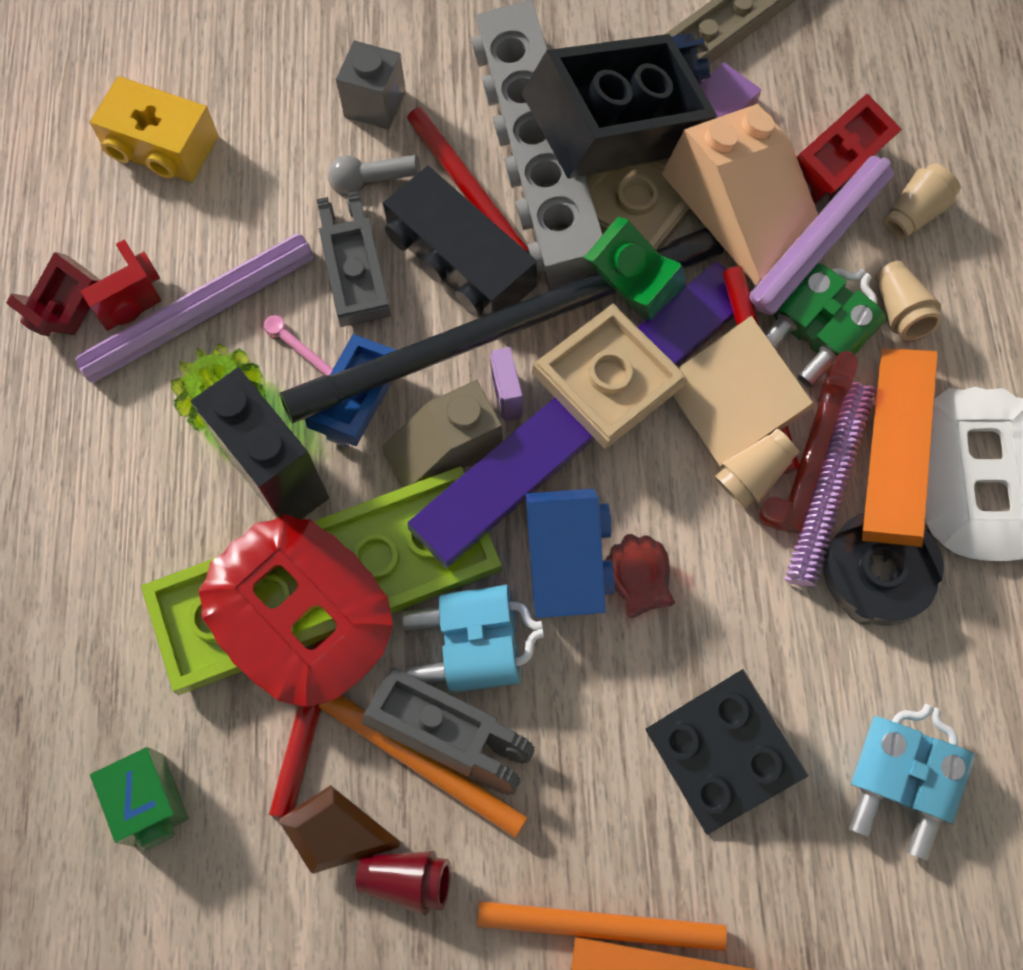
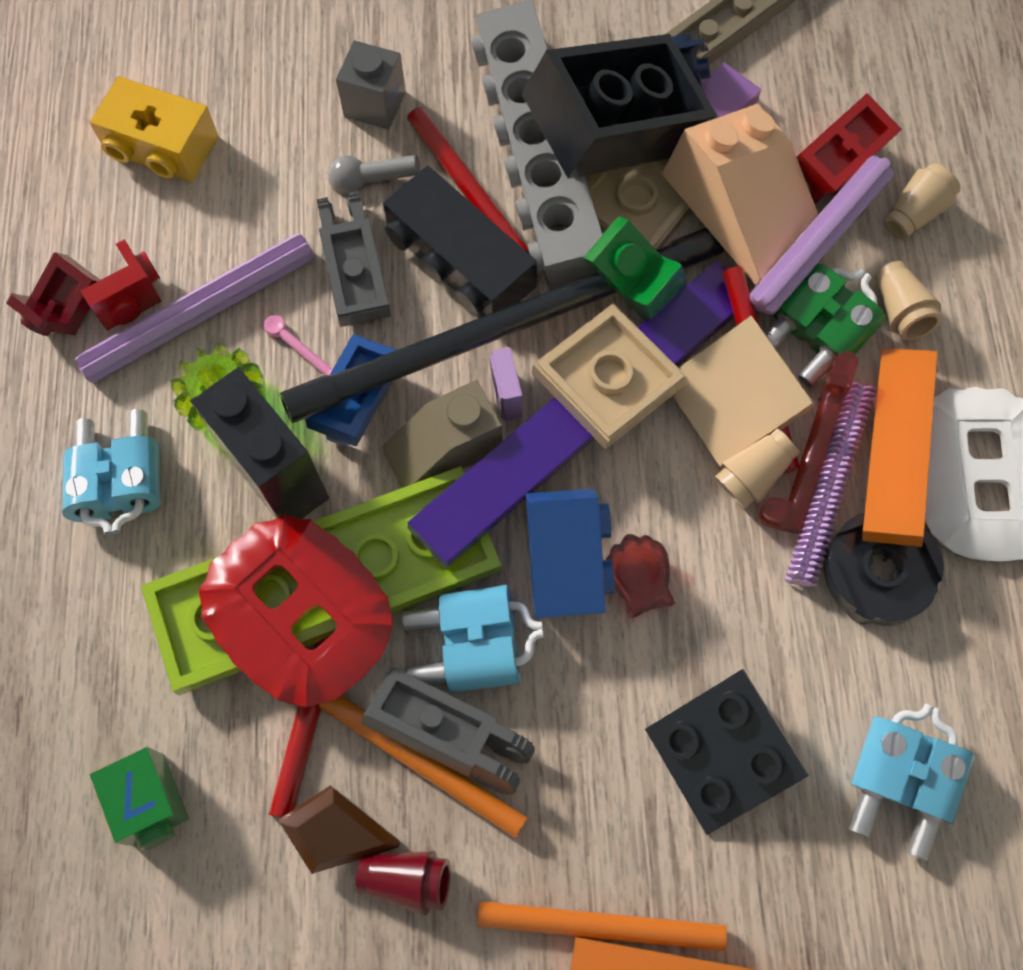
none -> medium azure piece [62,409,161,535]

